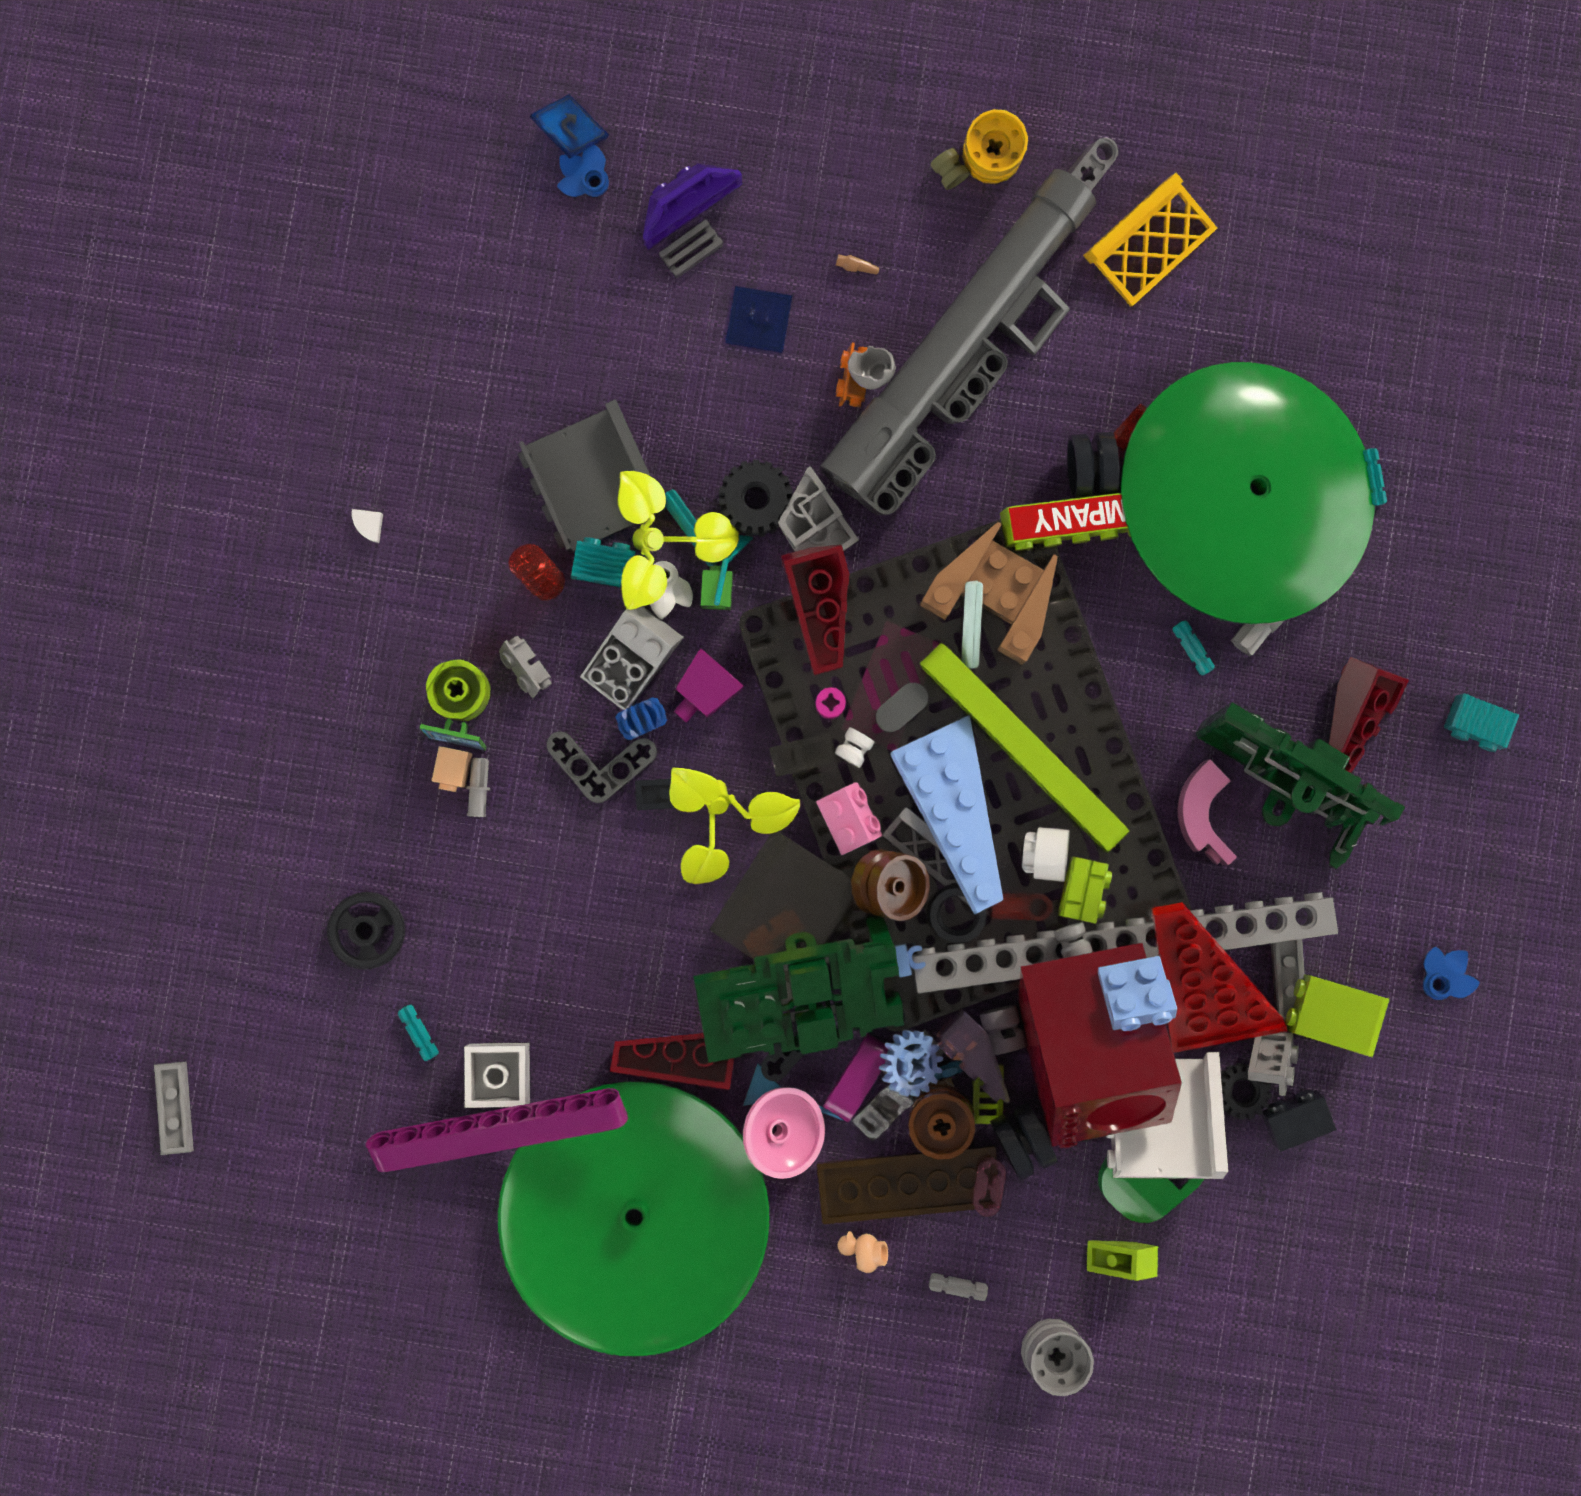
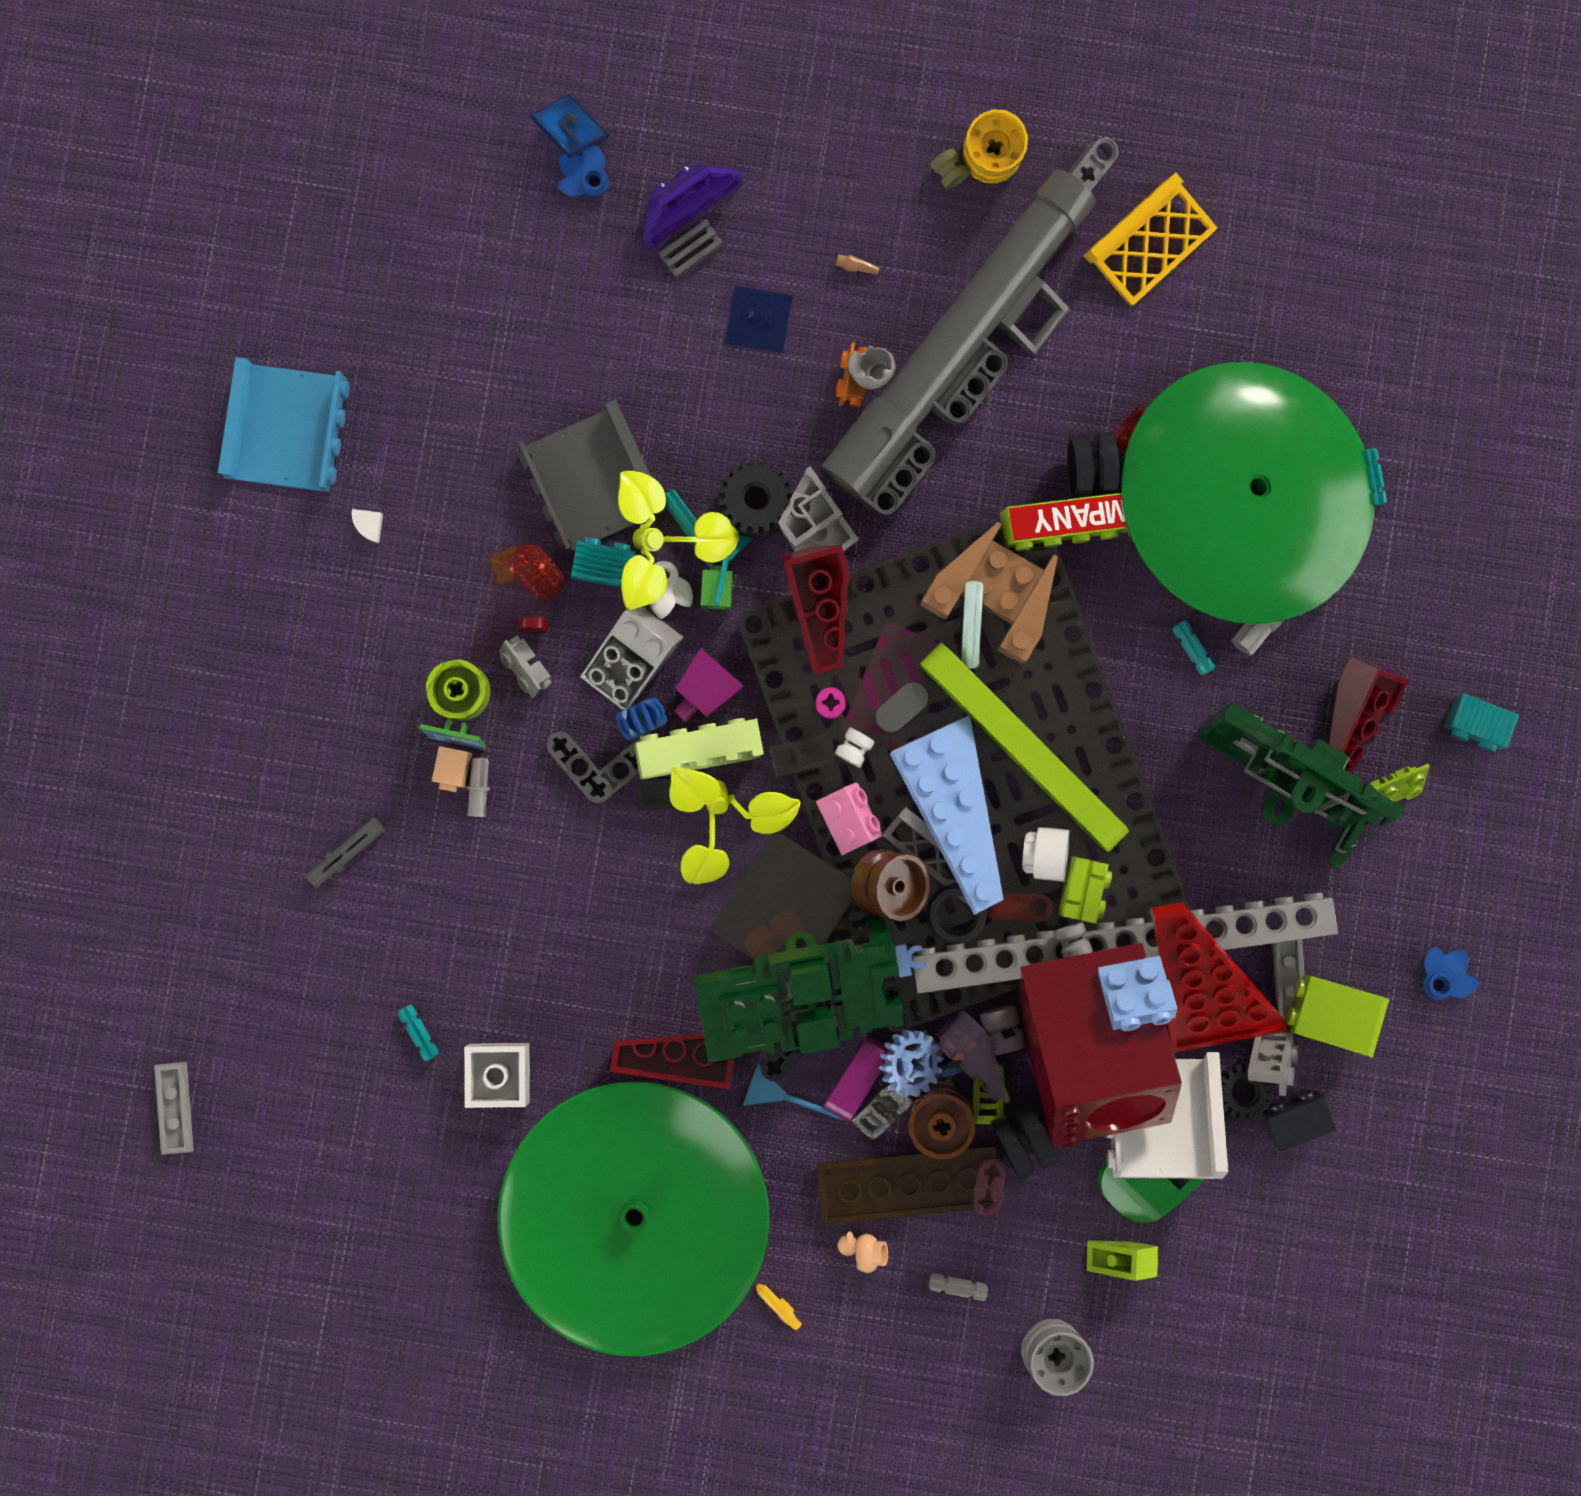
black wheel [327,892,405,970] -> none
magenta beam [366,1088,628,1172] -> none
bright pink dish [743,1087,825,1179] -> none
bright pink arch [1177,759,1237,865] -> none
none -> dark azure panel [218,357,350,493]
none -> dark grey pin [305,817,386,889]
none -> clear orange tile [489,545,528,585]
none -> dark red tile [518,616,548,634]
none -> yellowish green wedge [634,718,764,780]
none -> yellow piece [756,1284,802,1331]
none -> lime hinge [1370,764,1430,802]

